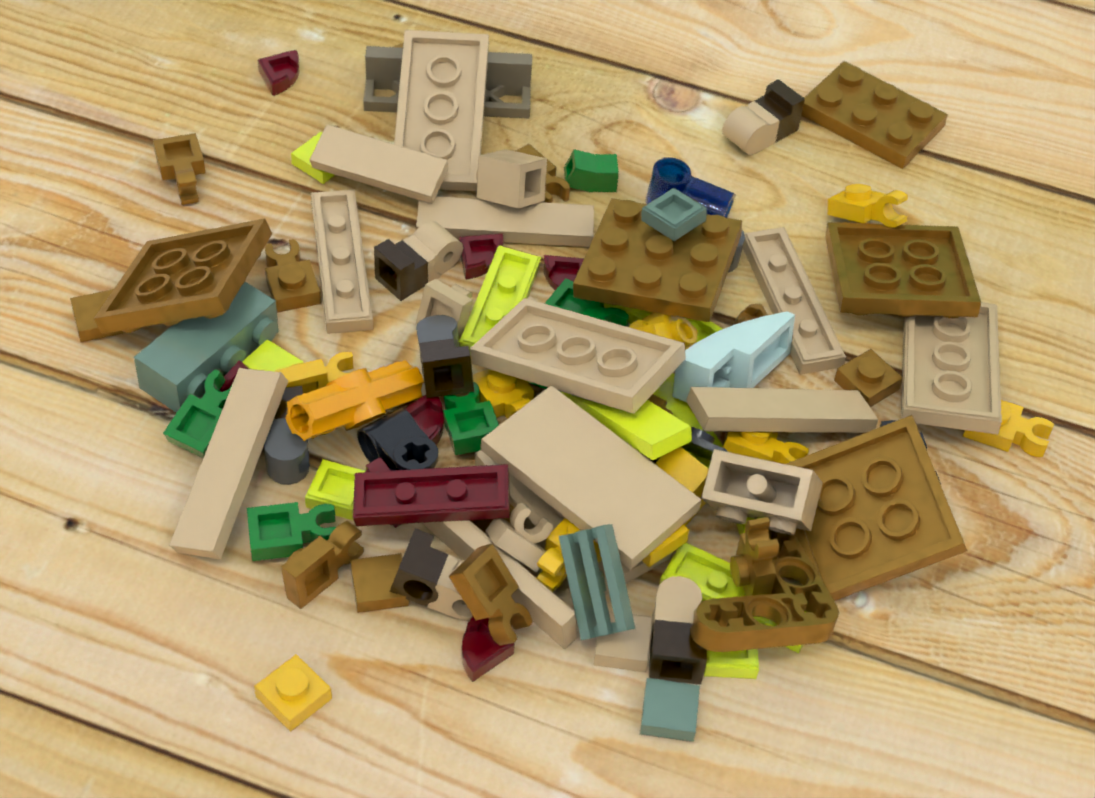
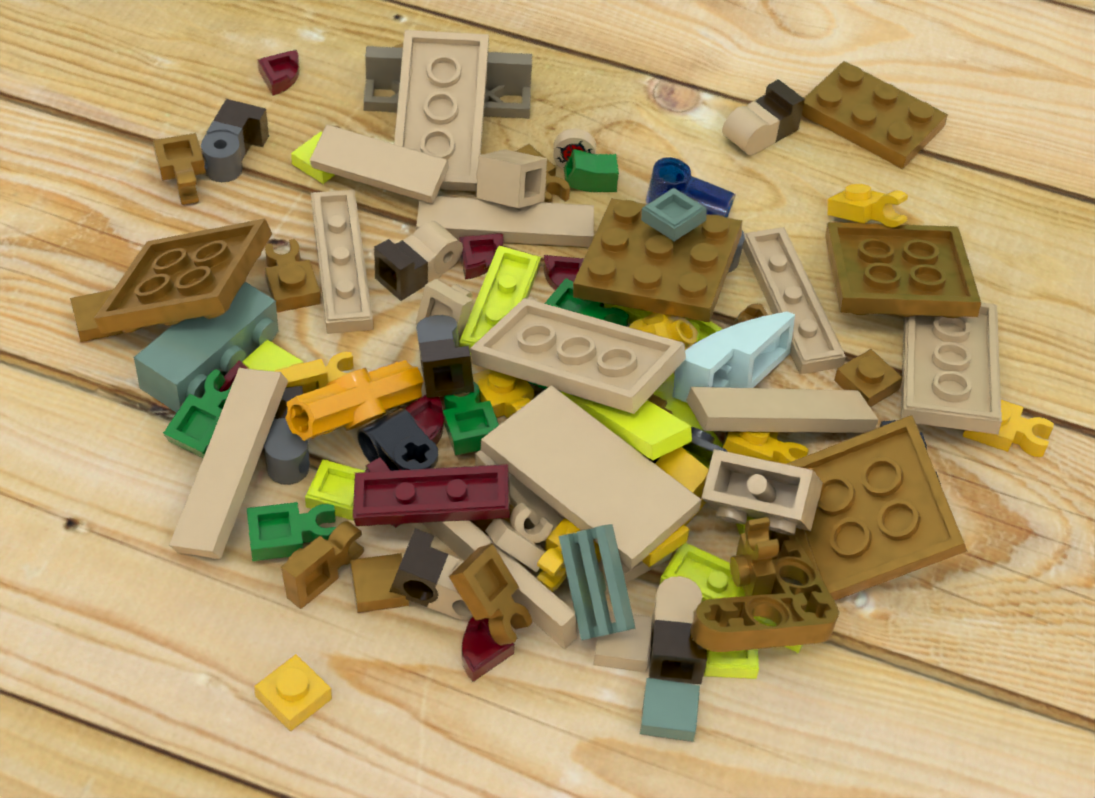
none -> leg [201,99,269,183]
none -> tan tile [553,129,596,169]

